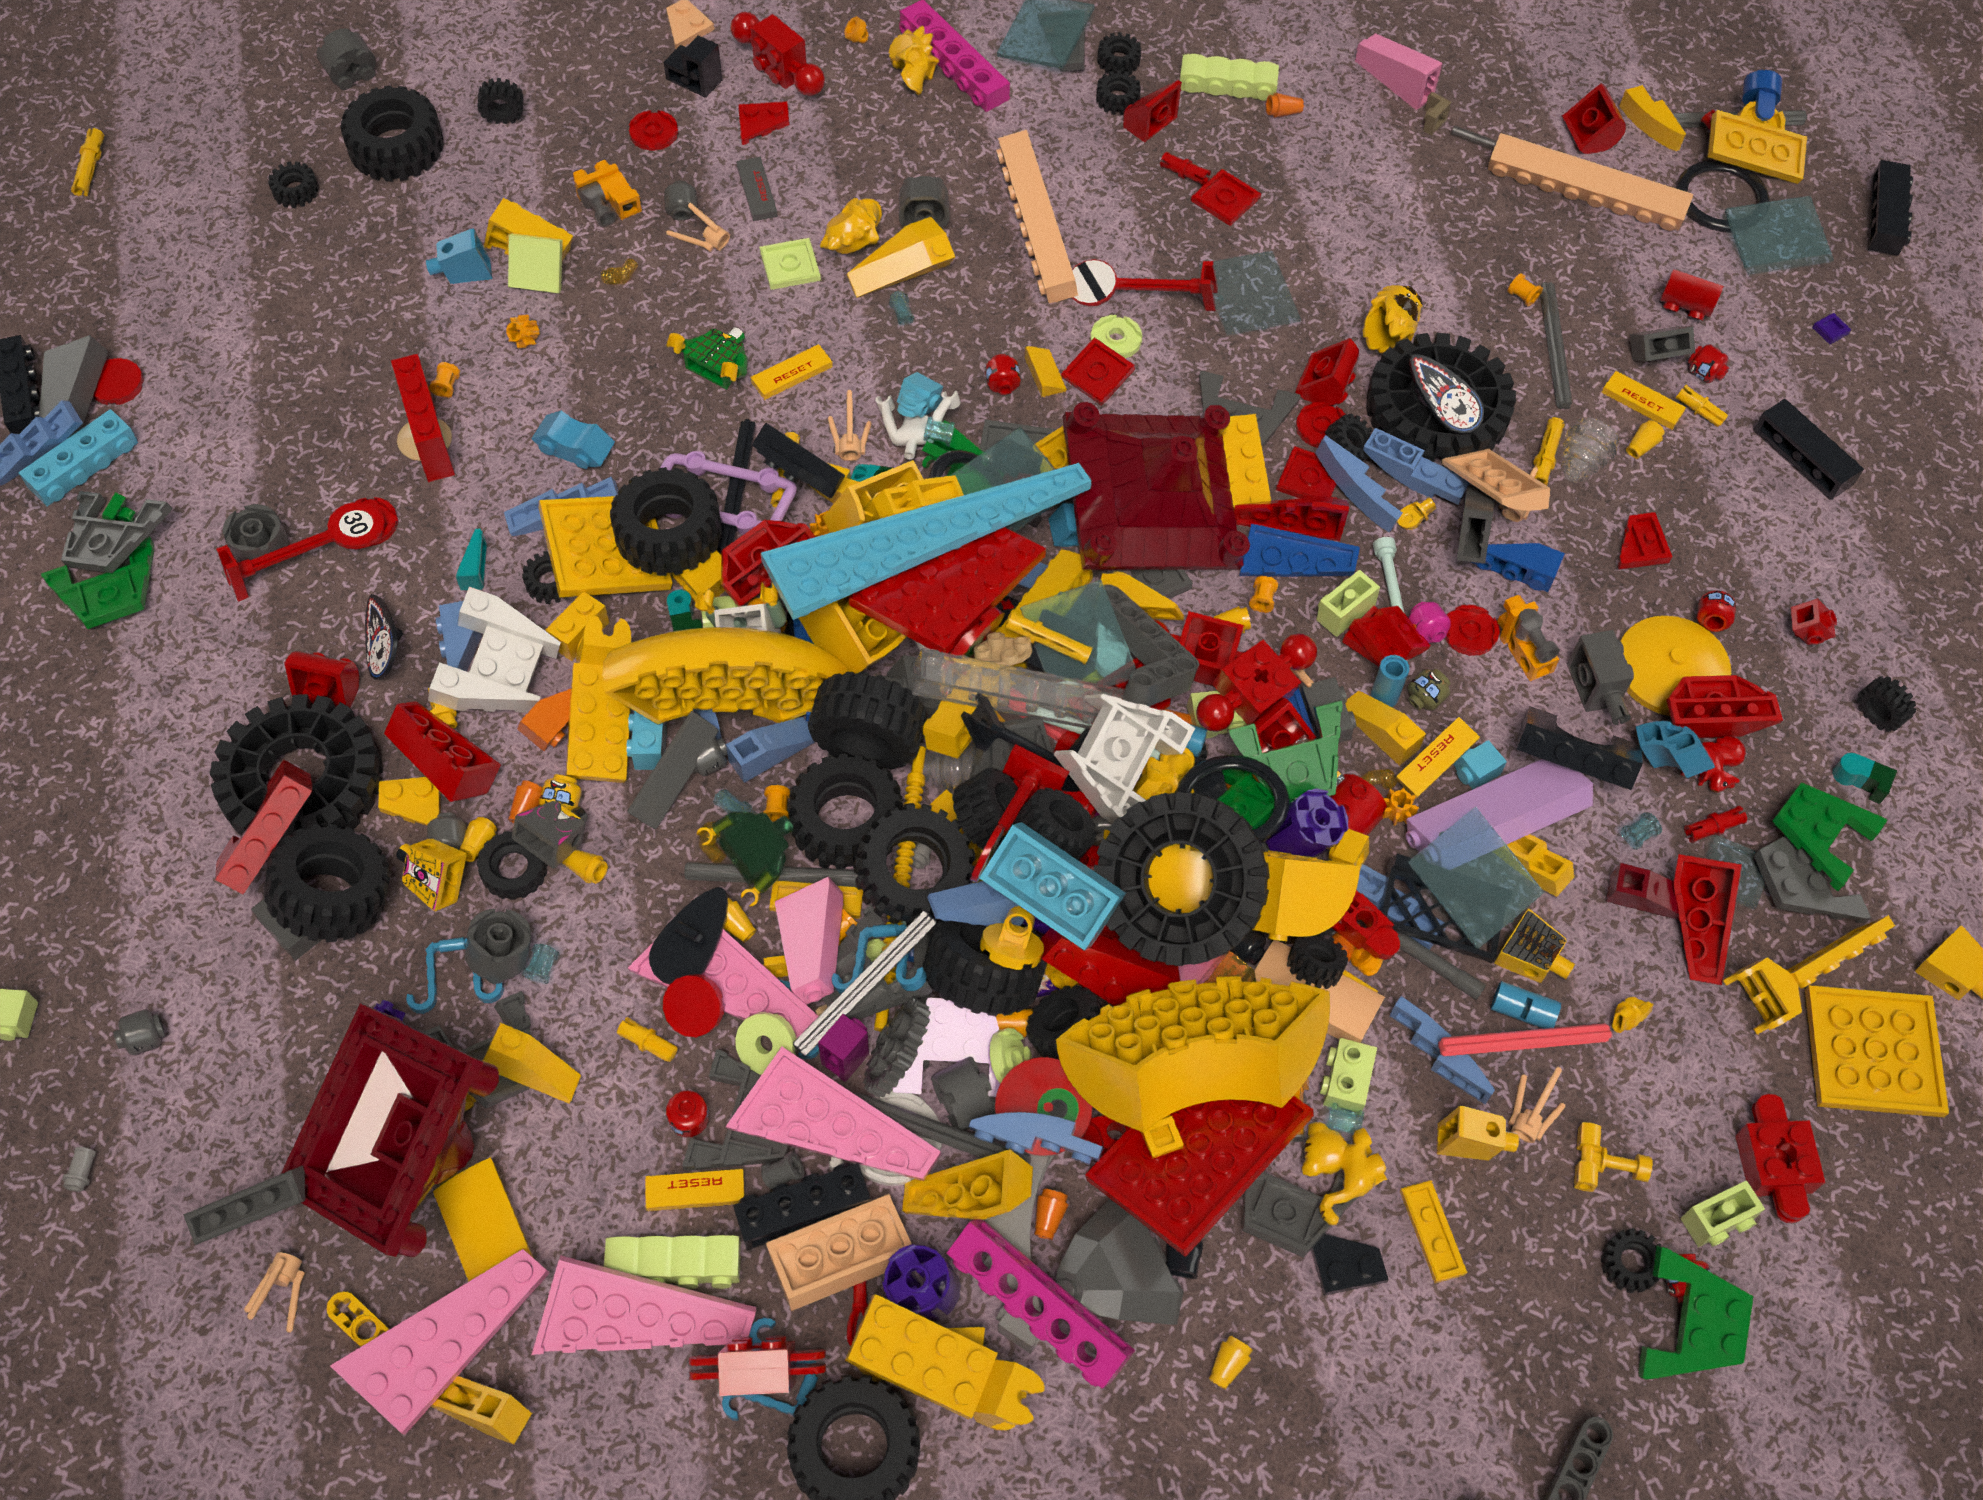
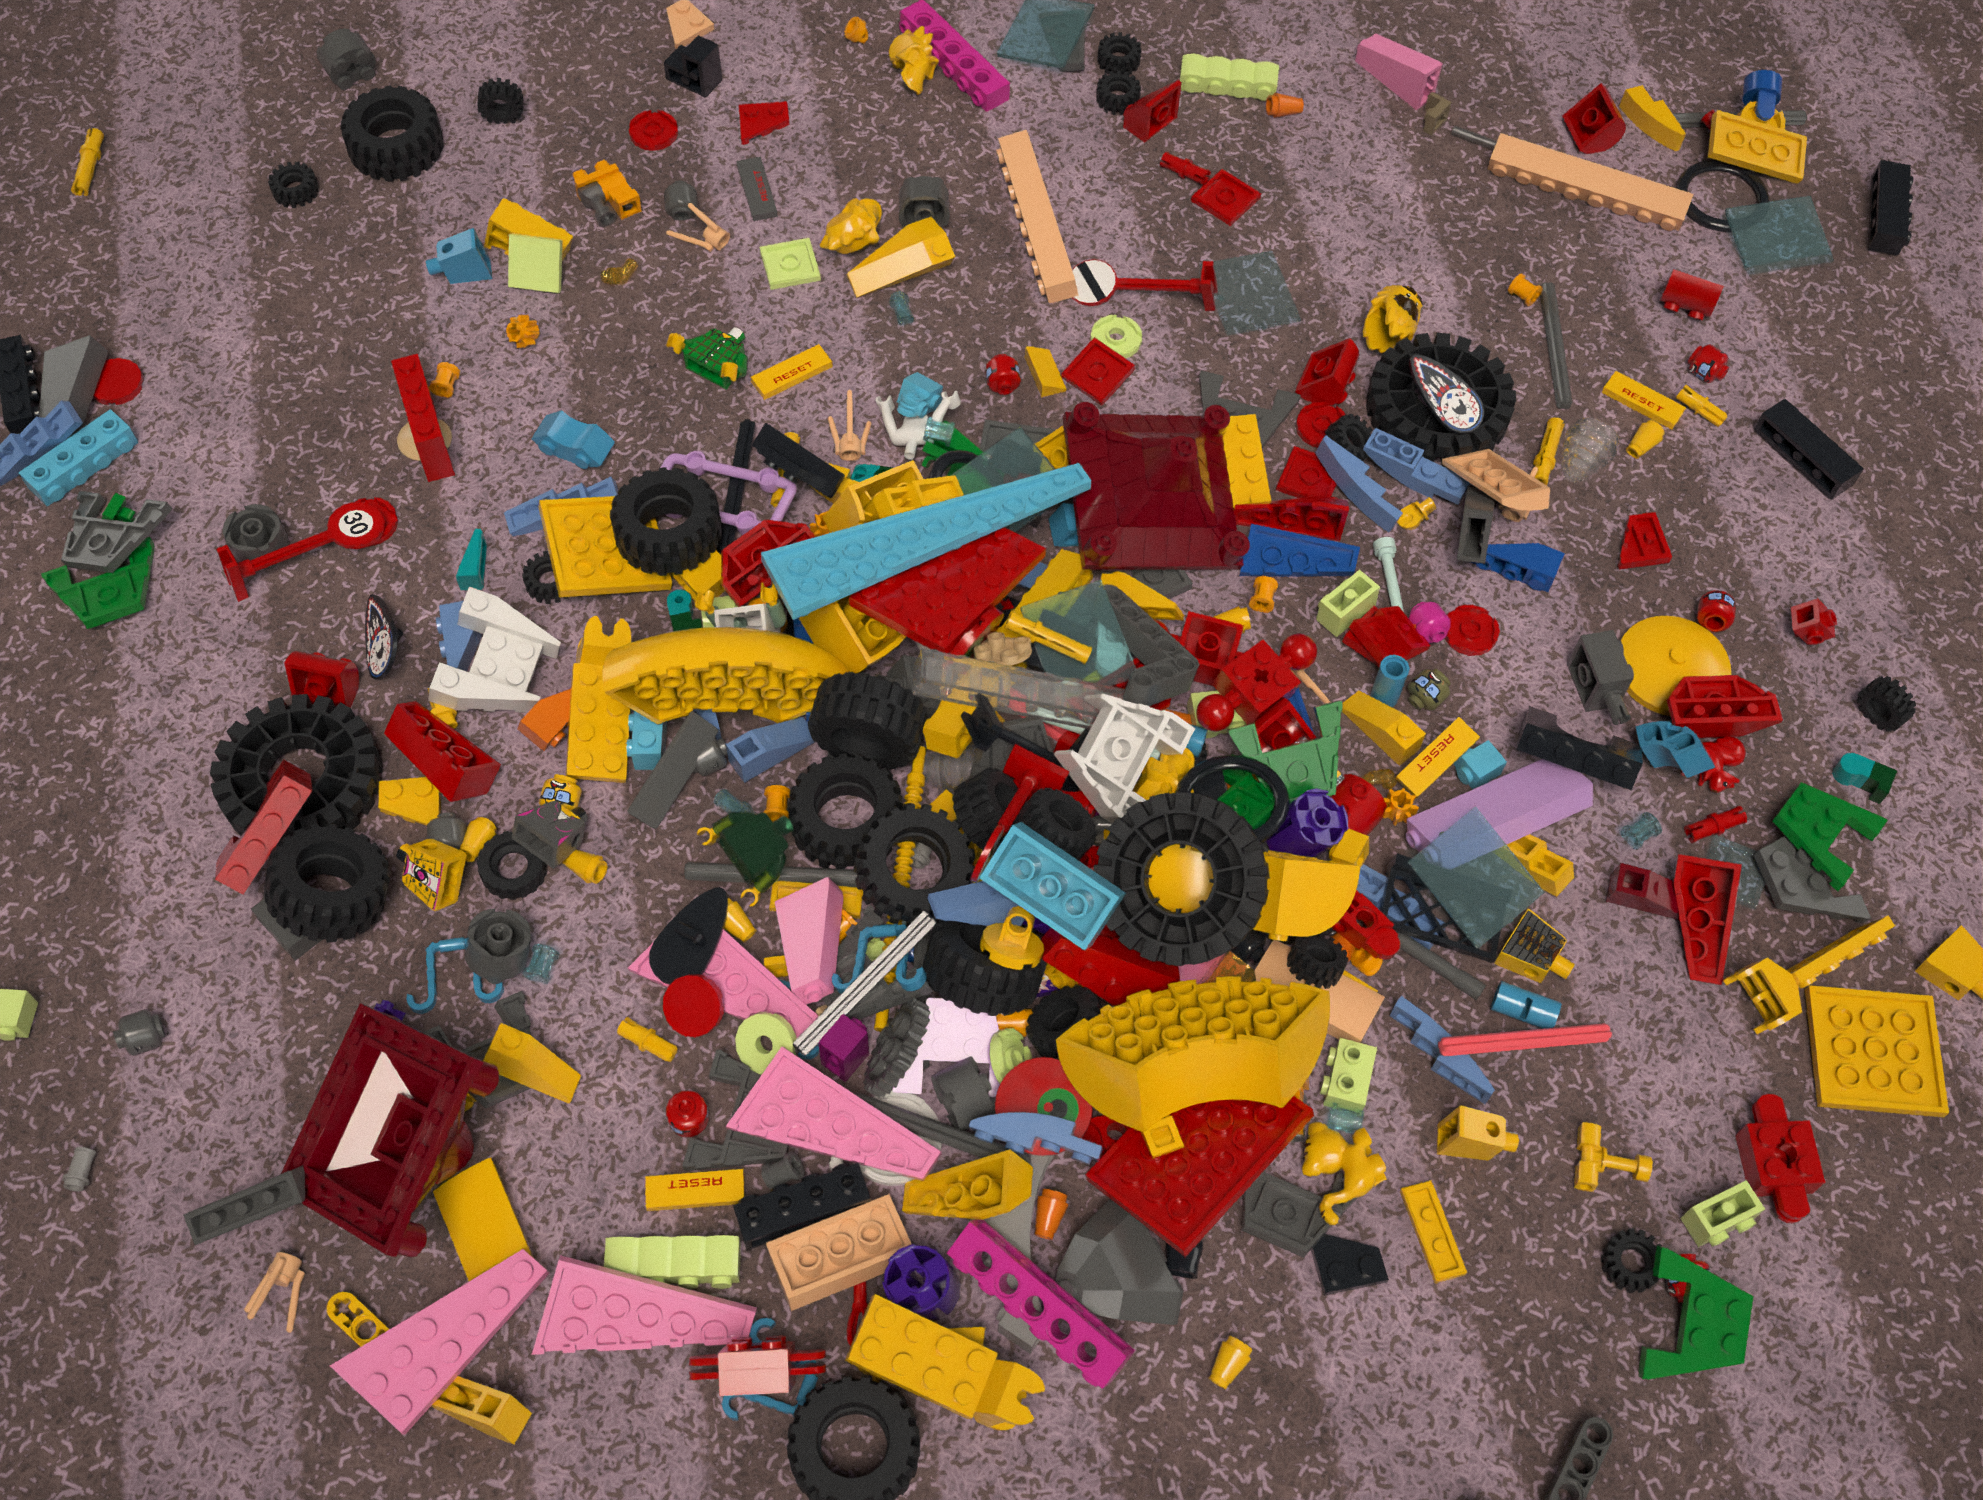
orange cone [508,780,542,823] -> none
yellow piece [545,592,609,661] -> none
clear yellow arm [699,821,726,863] -> none
red brick [730,12,825,96] -> none
dark grey brick [1301,677,1356,742] -> none
light orange hips [1498,595,1560,681] -> none
light nougat plant [1508,1067,1565,1143] -> none
yellow piece [1612,997,1654,1033] -> none
dark grey brick [1630,326,1695,361] -> none
dark purple tile [1812,313,1851,345] -> none

